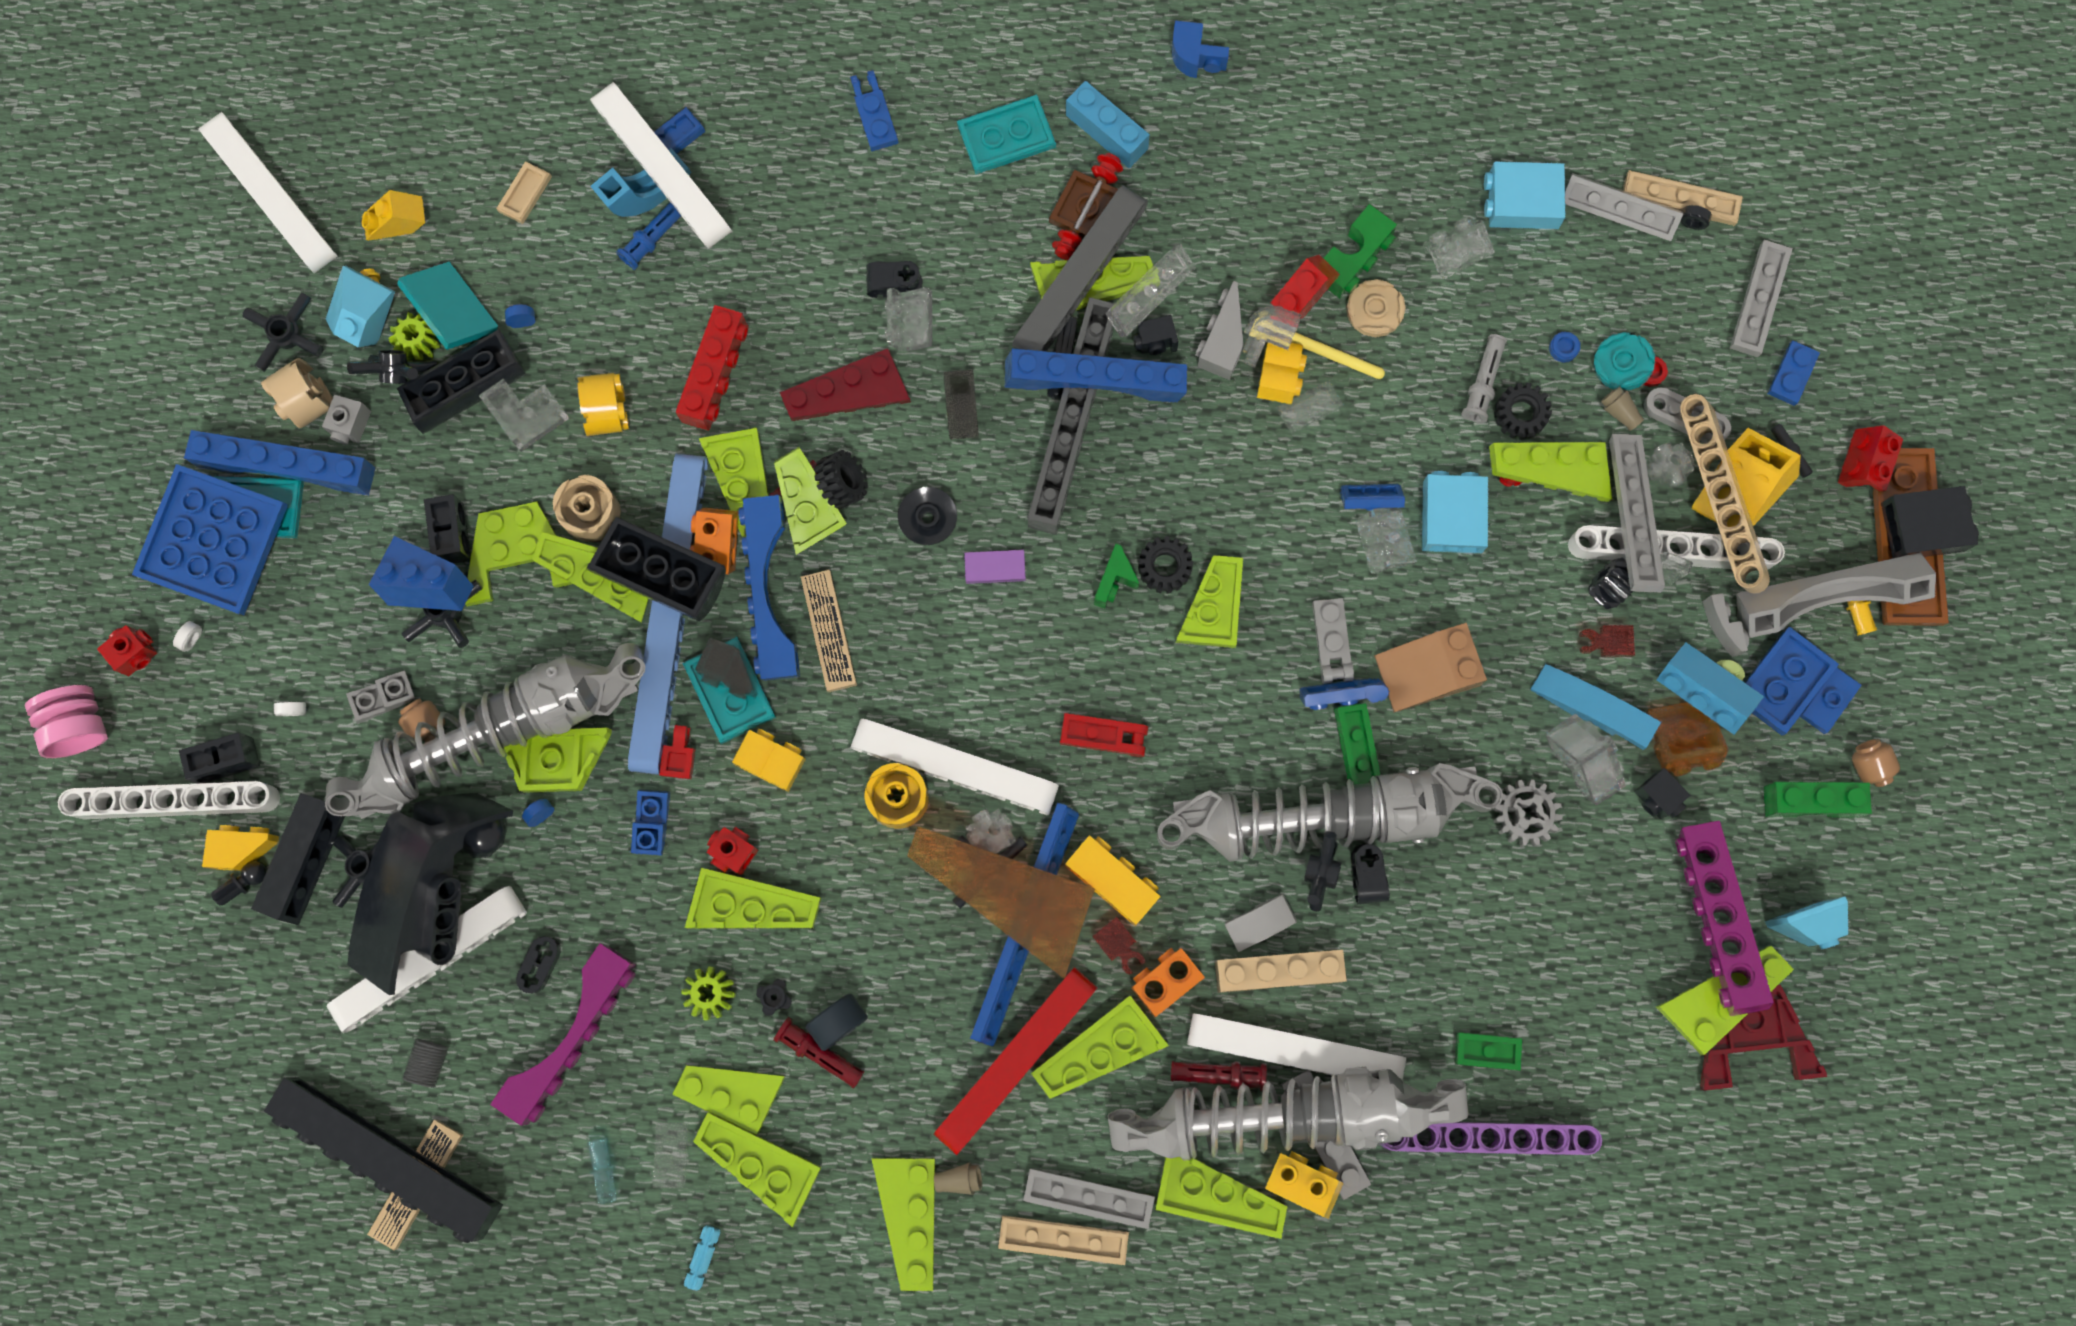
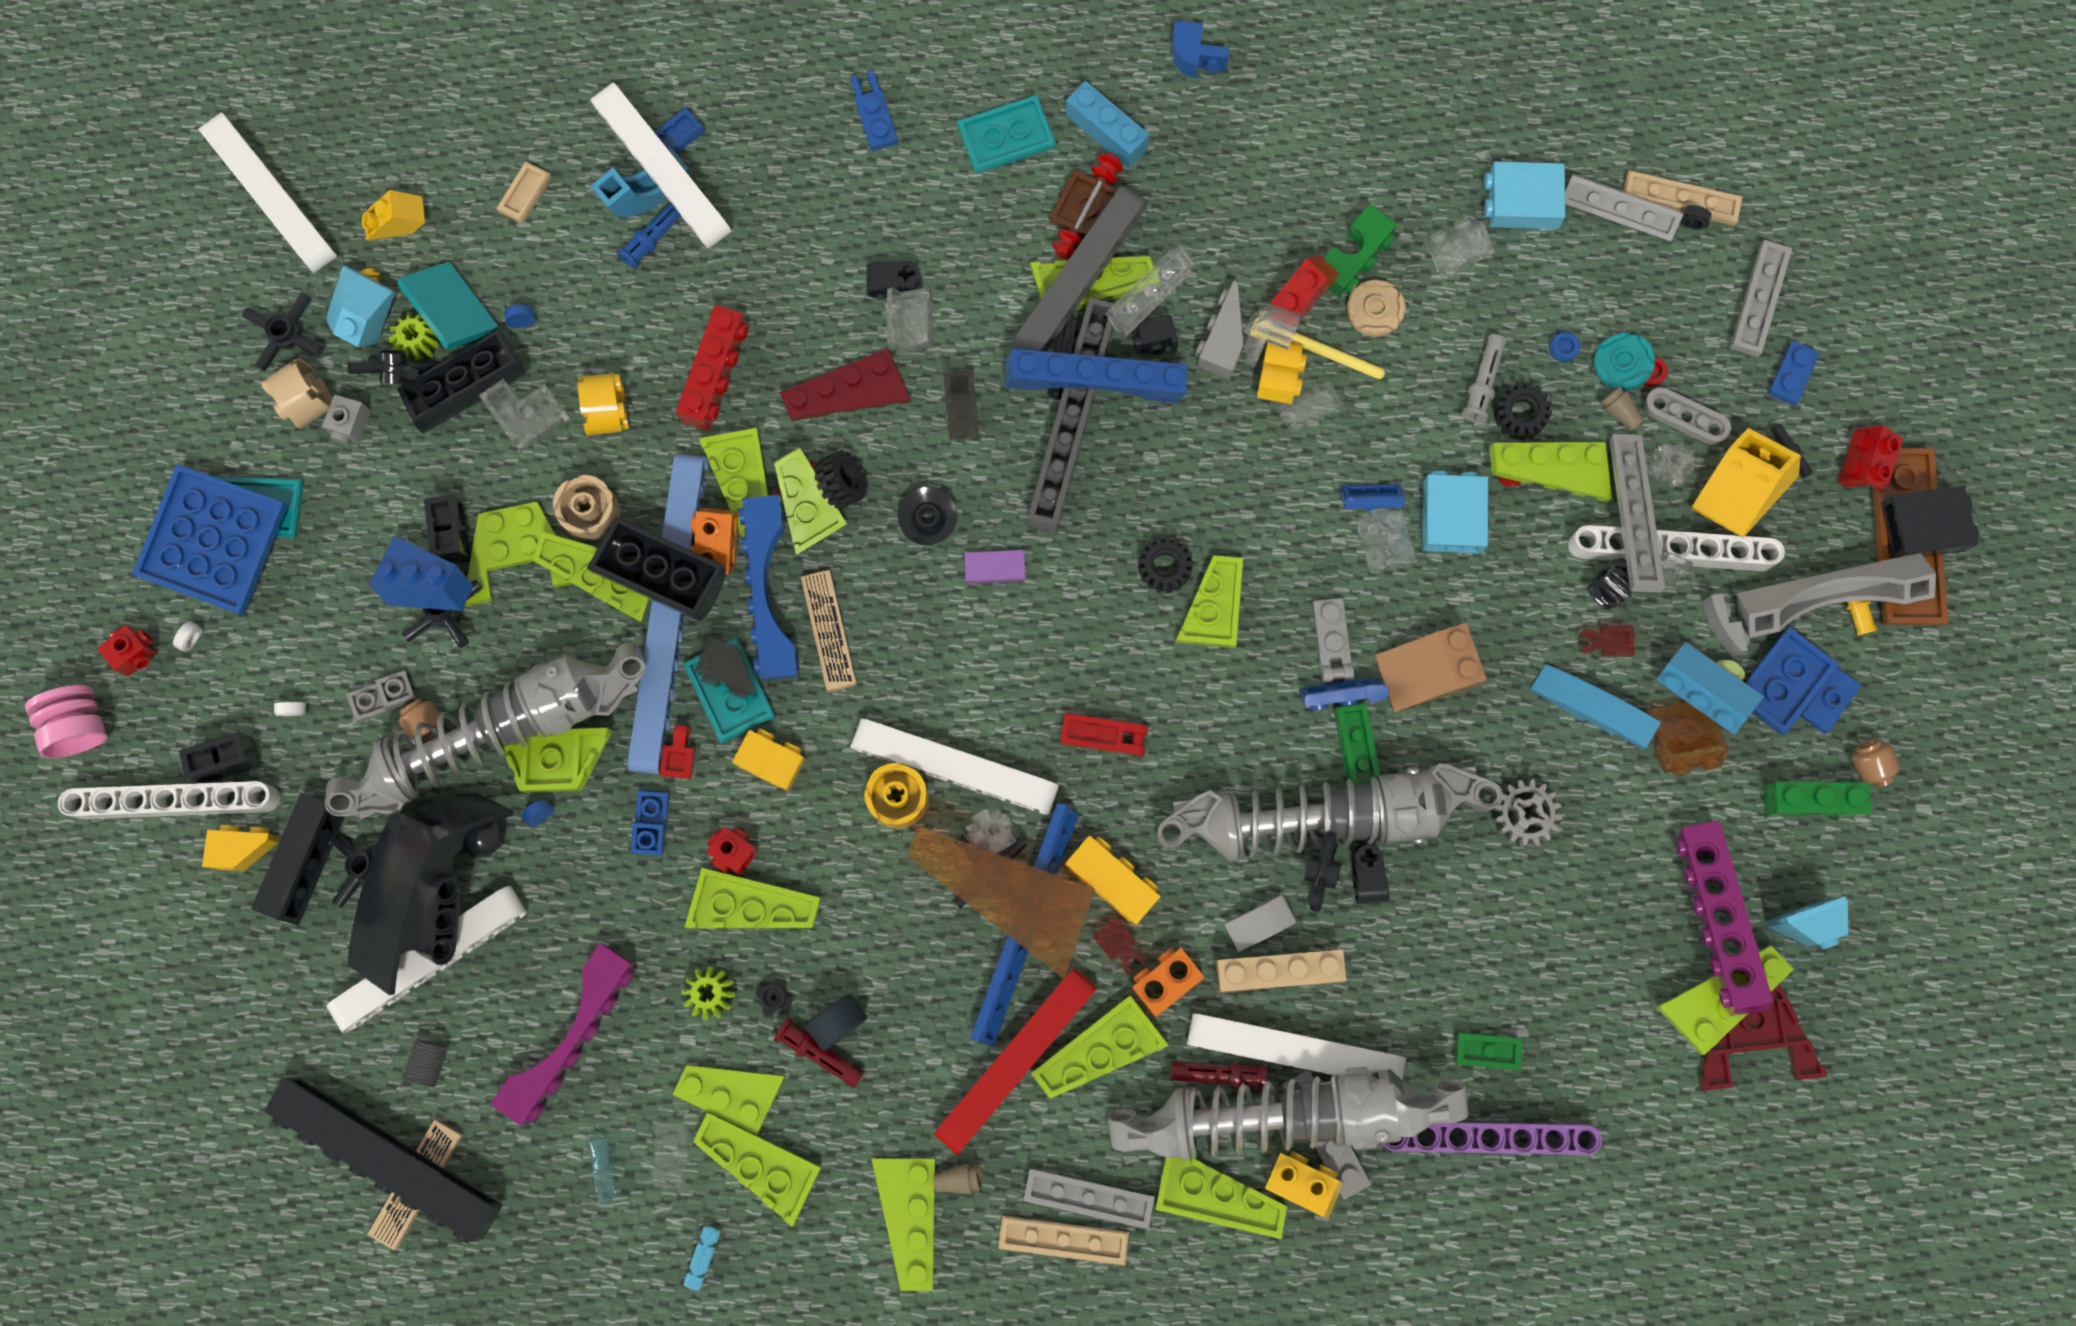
blue arch [184,430,375,496] -> none
black axle [211,861,267,906] -> none
black beam [516,936,561,994] -> none
green slope [1094,544,1139,609] -> none
clear brick [1545,714,1626,806] -> none
black brick [1634,768,1691,819] -> none
tan beam [1680,394,1770,594] -> none

